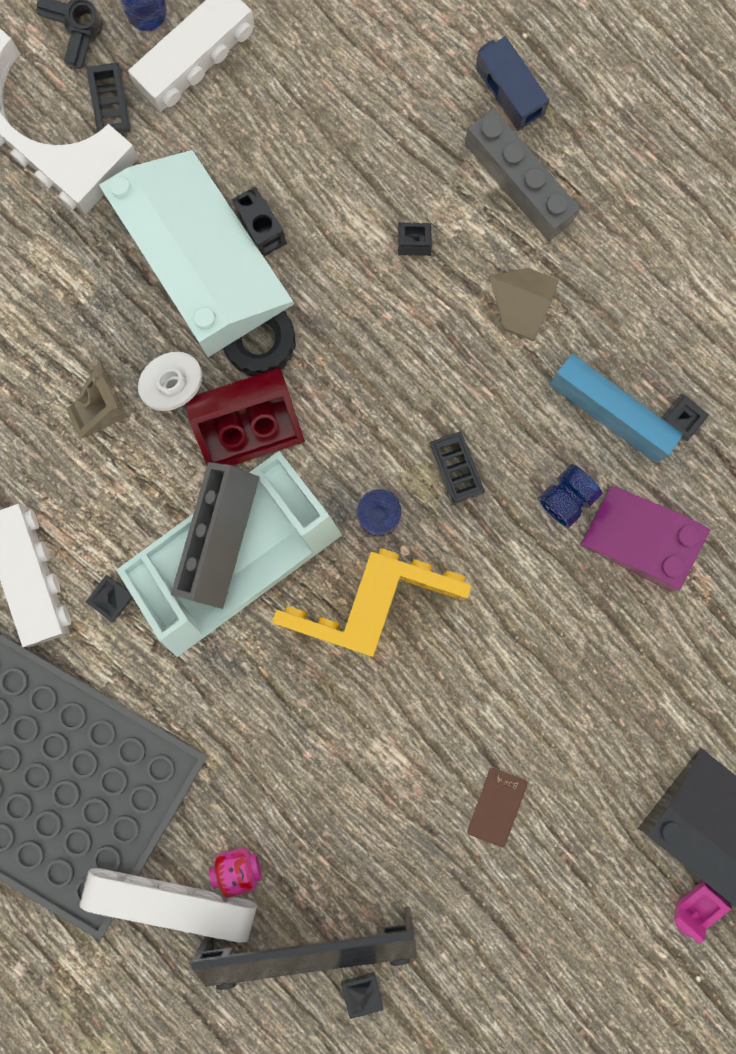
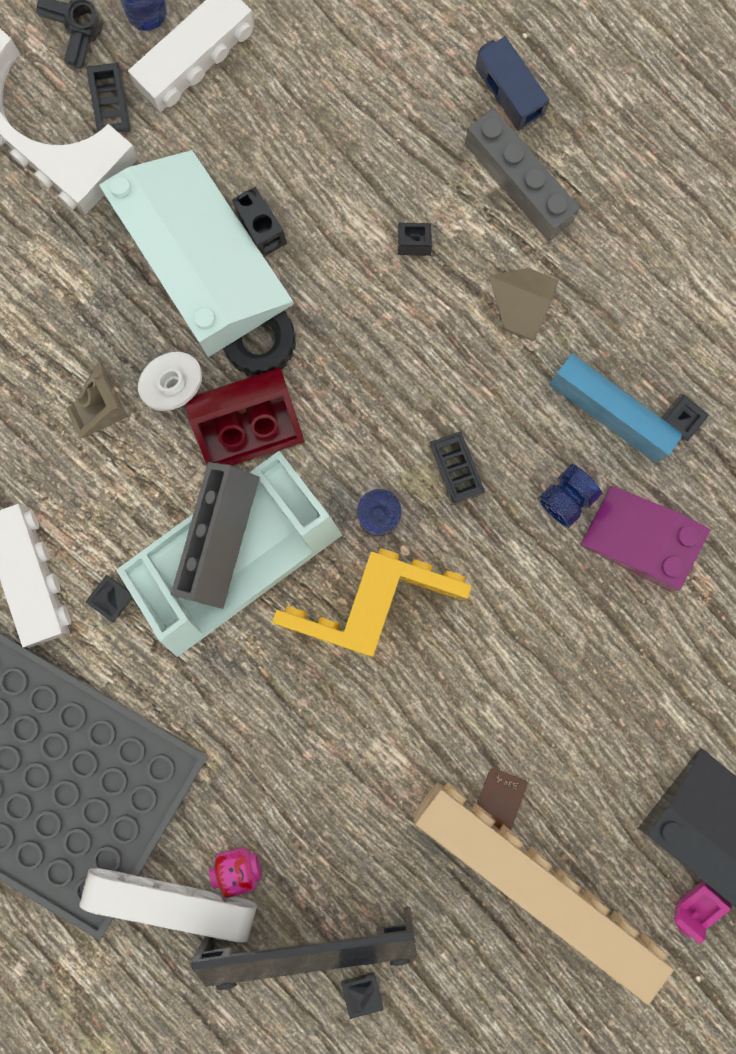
none -> tan brick [413,781,674,1006]

